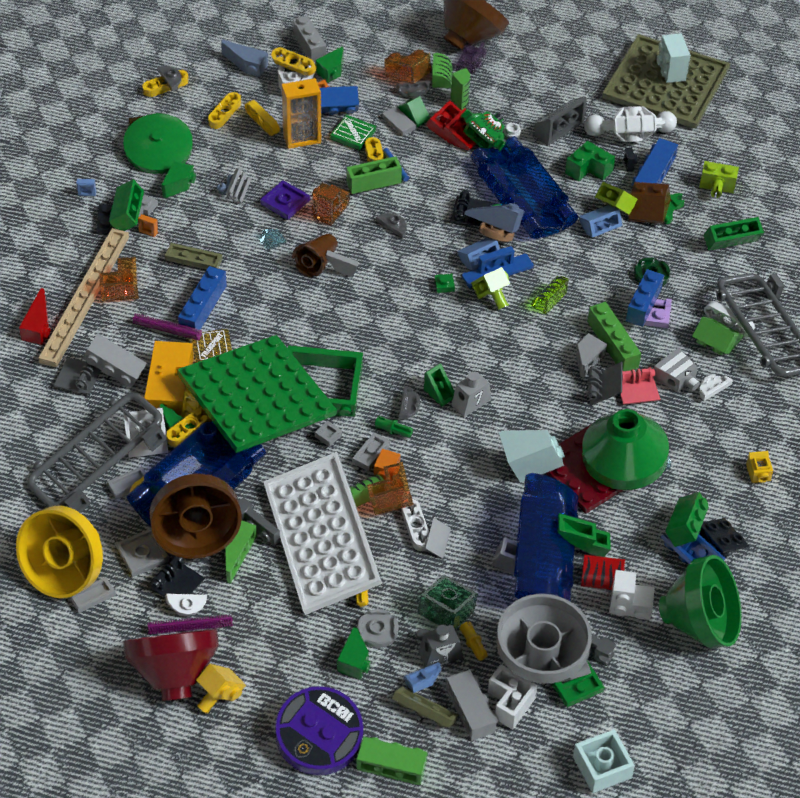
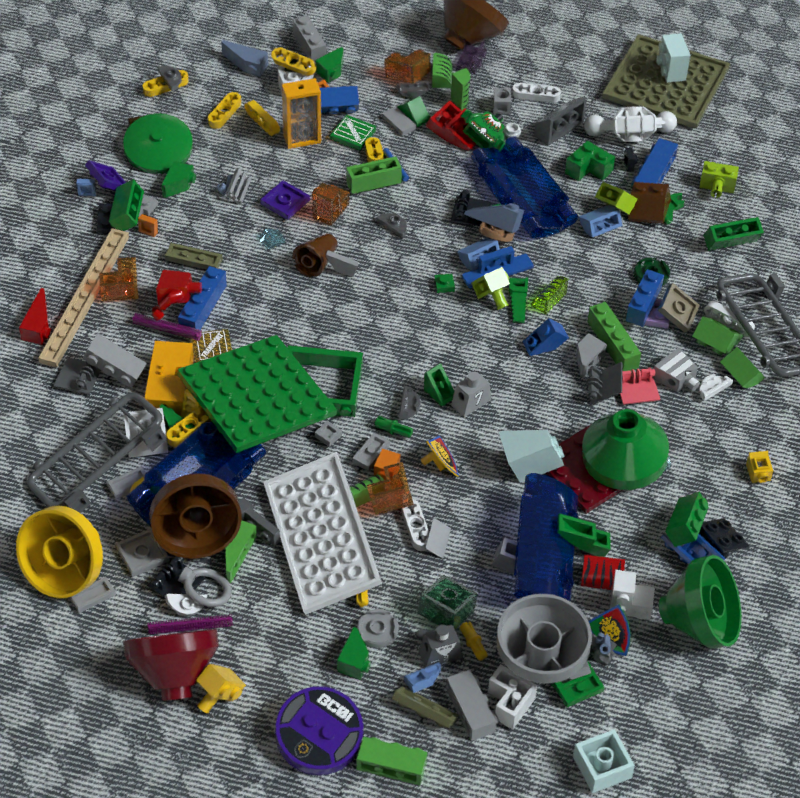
none -> dark purple plate [85,160,126,192]
none -> red torso [152,270,202,321]
none -> light grey piece [178,566,232,607]
none -> shield [421,435,459,477]
none -> light grey brick [493,88,511,115]
none -> green piece [509,277,528,323]
none -> white beam [512,83,561,103]
none -> blue slope [522,318,569,356]
none -> shield [588,604,631,656]
none -> sand blue arm [595,632,611,654]
none -> dark tan plate [658,283,700,333]
none -> bright green brick [720,347,765,388]

